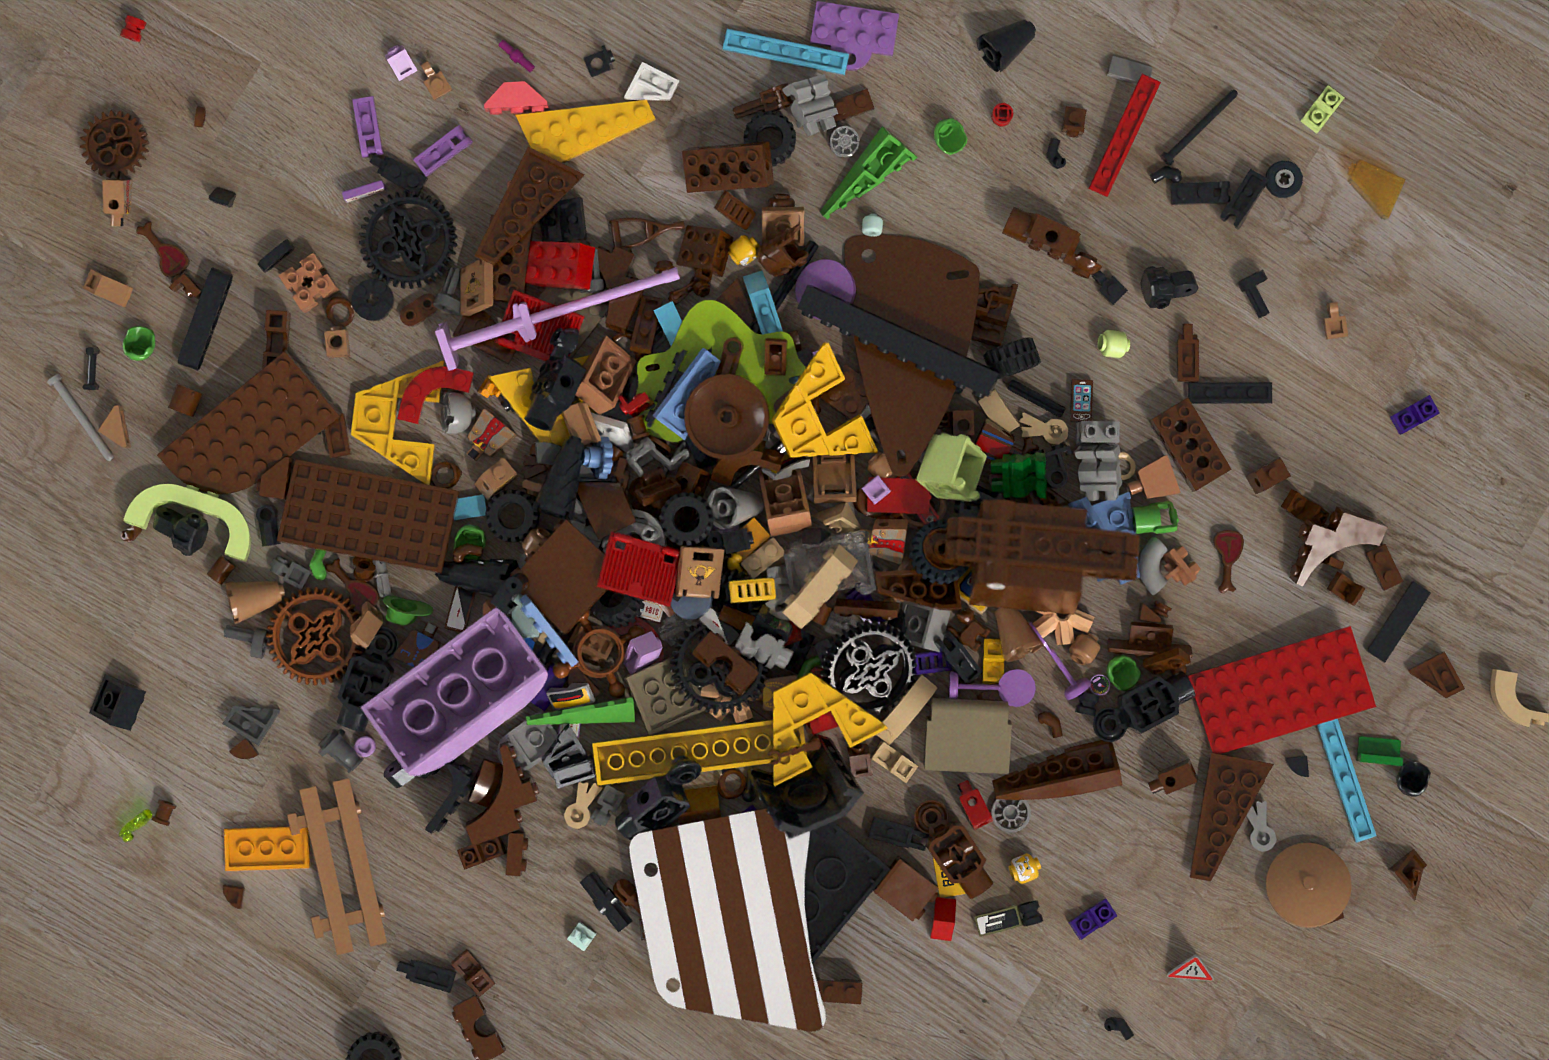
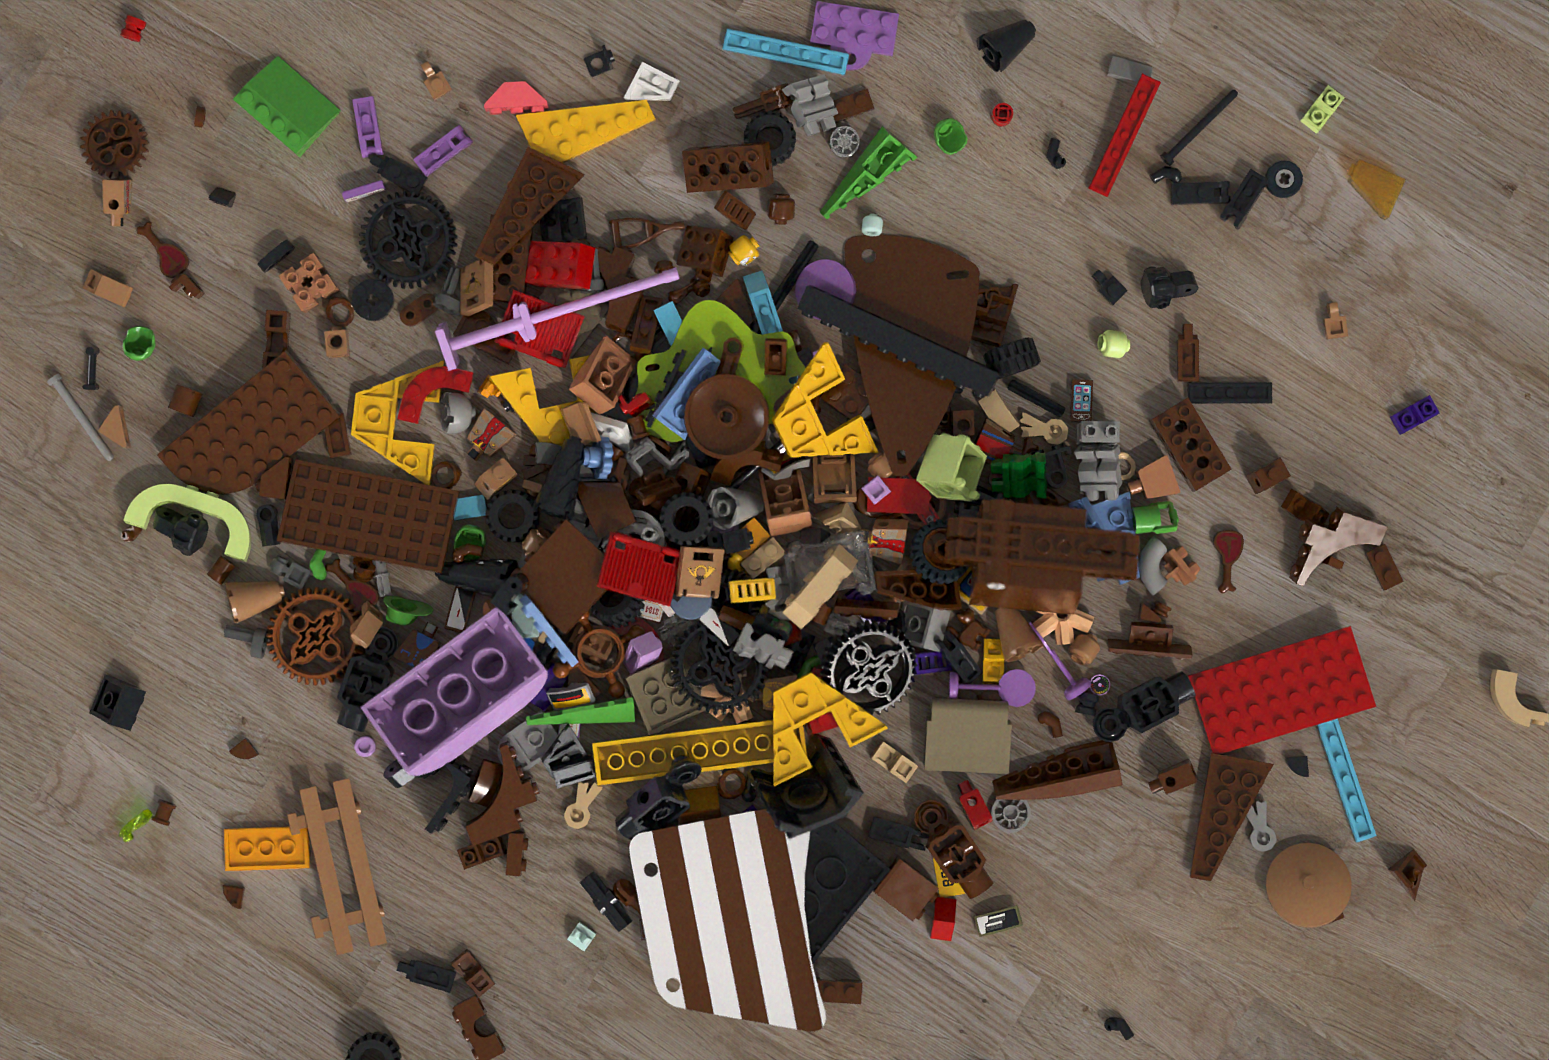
black beam [178,268,233,371] -> none
dark grey wing [222,706,281,746] -> none
dark grey piece [318,728,364,773] -> none
lavender bracket [385,45,417,81] -> none
magenta bar [498,39,535,73] -> none
black brick [524,328,586,431] -> none
dark grey plate [591,784,625,826] -> none
reddish brown arch [693,631,759,696] -> none
reddish brown helmet [756,224,808,277] -> none
medium nougat tile [762,207,804,246] -> none
reddish brown piece [768,739,821,765] -> none
reddish brown bracket [847,743,873,778] -> none
tan arch [876,675,937,745] -> none
reddish brown brick [1002,207,1102,279] -> none
yellow head [1008,853,1041,884] -> none
black wheel [1018,900,1044,926] -> none
reddish brown bracket [1062,106,1087,138] -> none
dark purple slope [1068,898,1117,940] -> none
bright green hair [1106,655,1141,691] -> none
reddish brown plate [1143,647,1191,675] -> none
piece [1167,955,1214,981] -> none
black piece [1237,269,1270,318] -> none
reddish brown bracket [1327,572,1365,606] -> none
green panel [1356,736,1403,766] -> none
black tile [1367,581,1431,663] -> none
black hair [1396,761,1431,797] -> none
reddish brown wing [1408,651,1465,698] -> none
none -> bright green slope [233,56,341,157]

